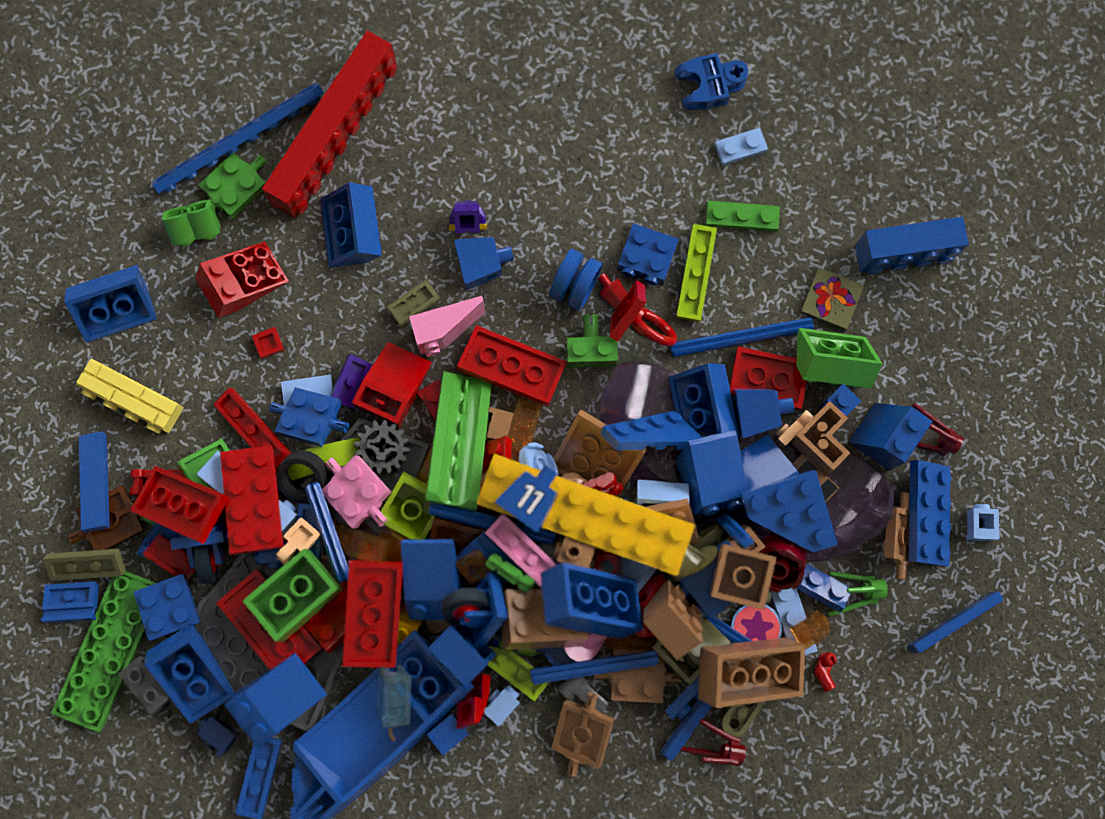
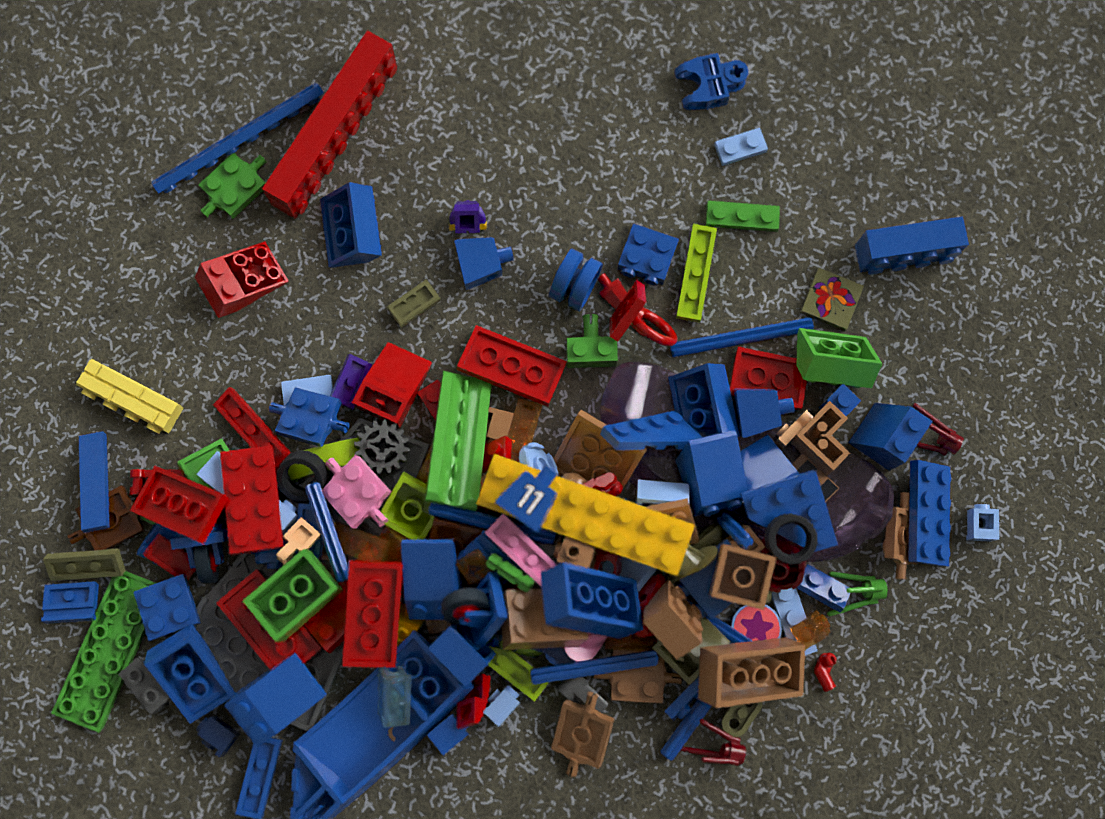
blue slope [64,265,157,343] -> none
bright green brick [162,200,220,247] -> none
red tile [252,327,285,360] -> none
bright pink slope [409,296,485,357] -> none
blue tile [908,591,1004,653] -> none
none -> black tyre [764,514,818,565]

